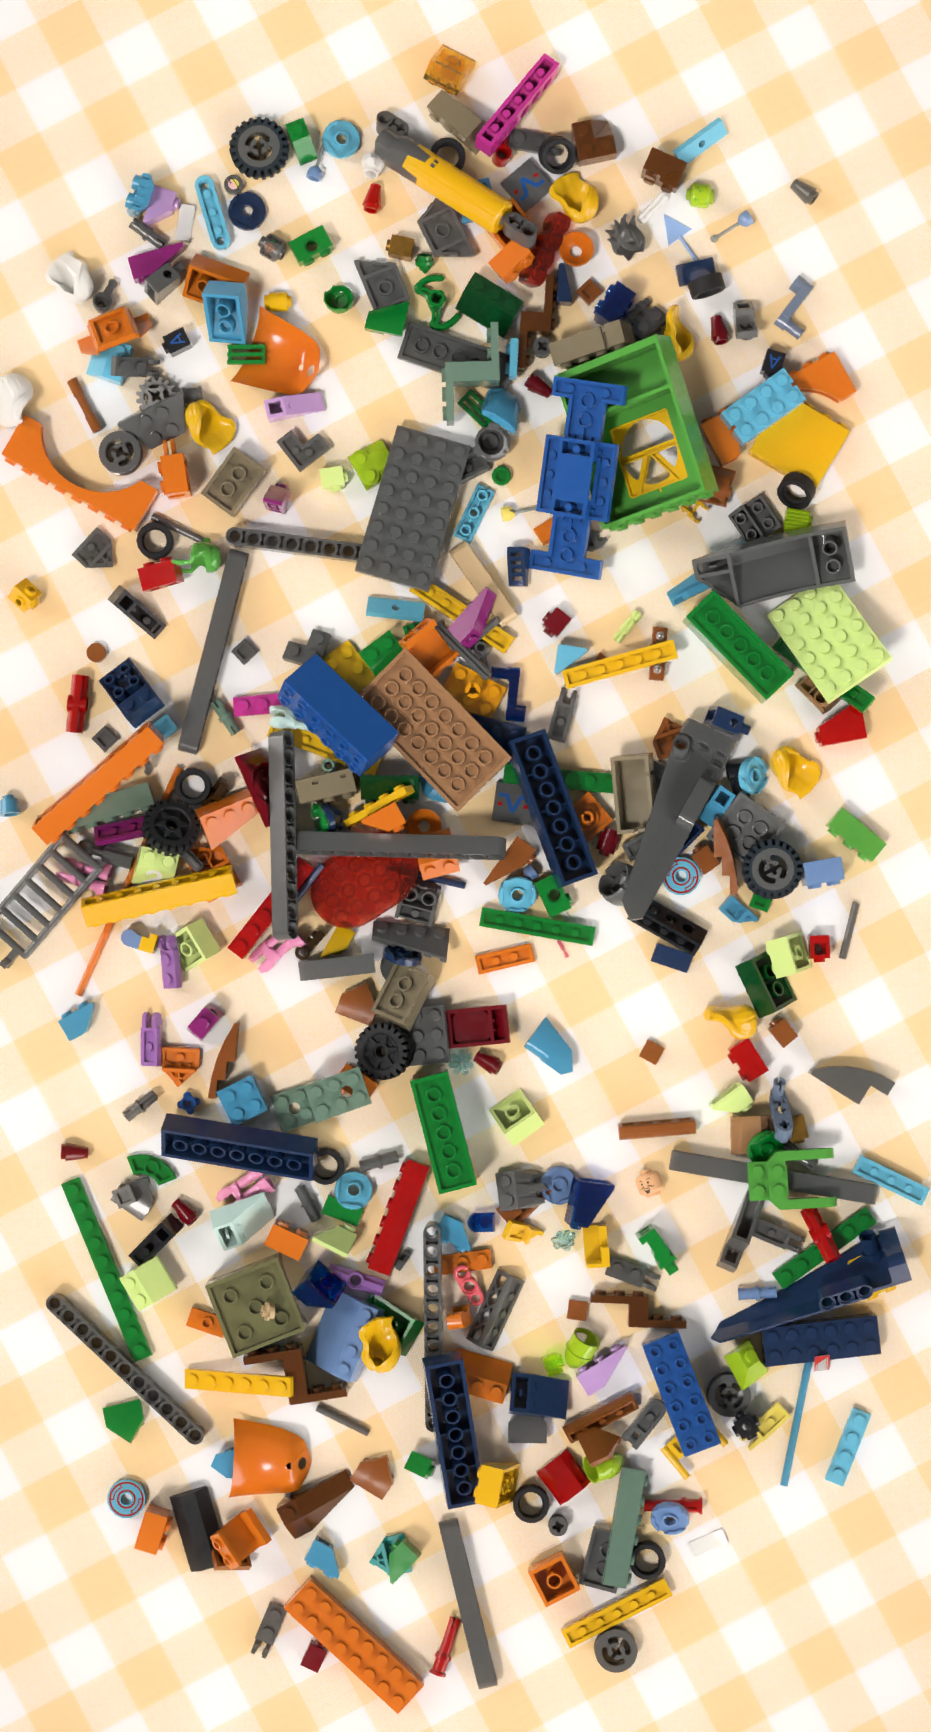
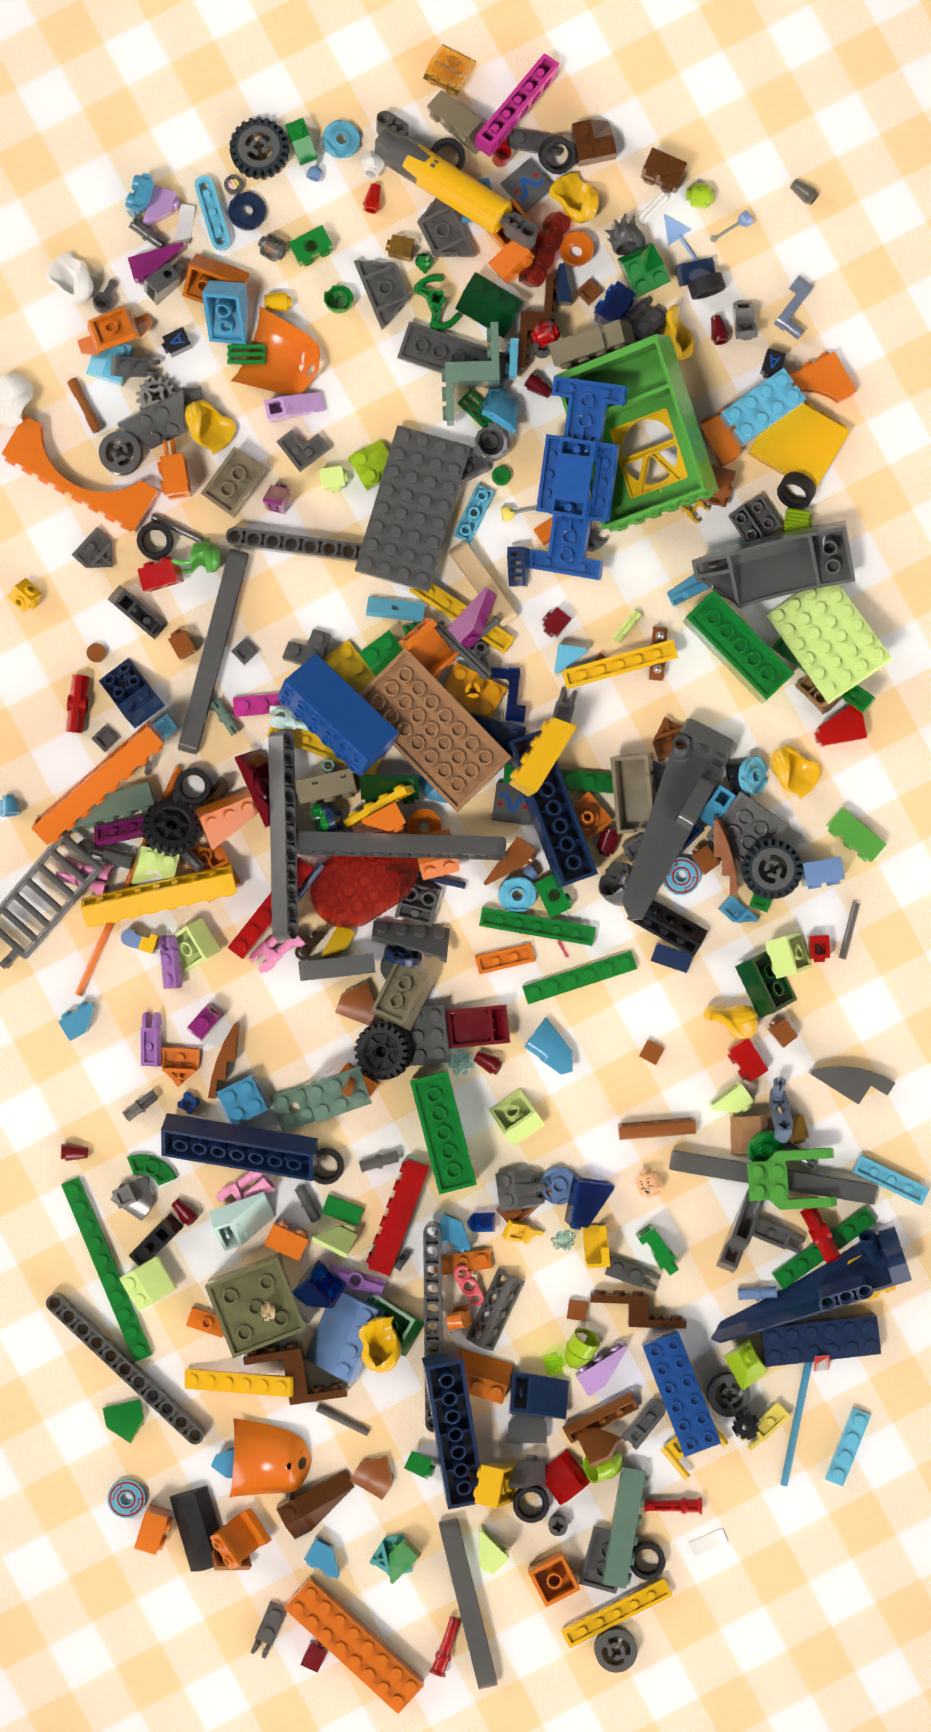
medium azure tile [334,1171,373,1210] -> none
green slope [364,302,410,337] -> none
medium blue tile [651,1501,689,1535] -> none
medium azure tile [673,117,728,164] -> none
dark blue torso [703,706,751,735] -> none
none -> dark orange brick [168,629,197,661]
none -> dark orange tile [342,1076,356,1097]
none -> yellowish green slope [478,1523,509,1575]
none -> dark grey slope [508,1455,546,1488]
none -> yellow slope [509,717,577,797]
none -> green plate [522,951,637,1005]
none -> red head [531,320,560,348]
none -> green slope [617,242,671,298]

